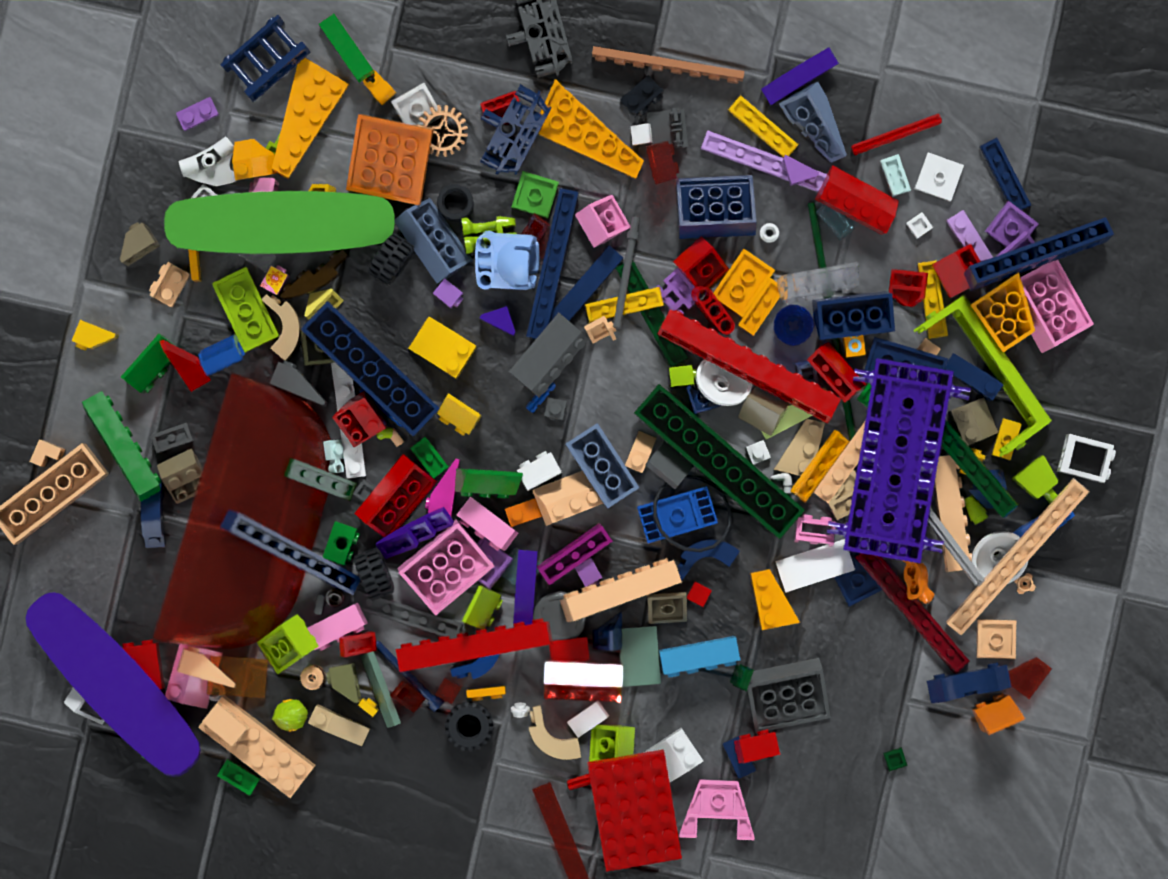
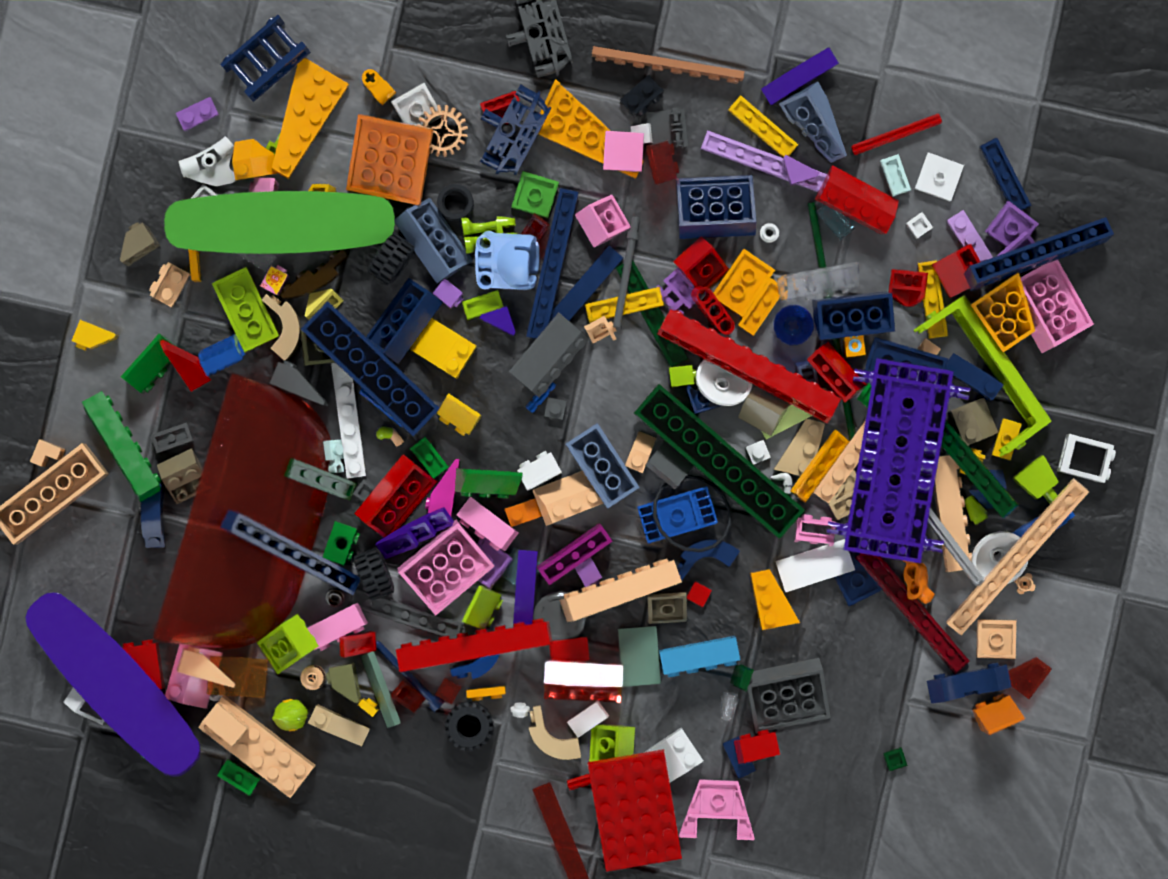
dark grey tile [314,594,326,615] -> none
green tile [319,14,375,83] -> none
red slope [332,391,387,447] -> none
dark blue slope [593,611,622,651] -> none
none -> dark blue slope [366,278,443,364]
none -> lime tile [462,290,503,320]
none -> bright pink tile [603,131,644,172]
none -> clear cone [720,692,739,721]

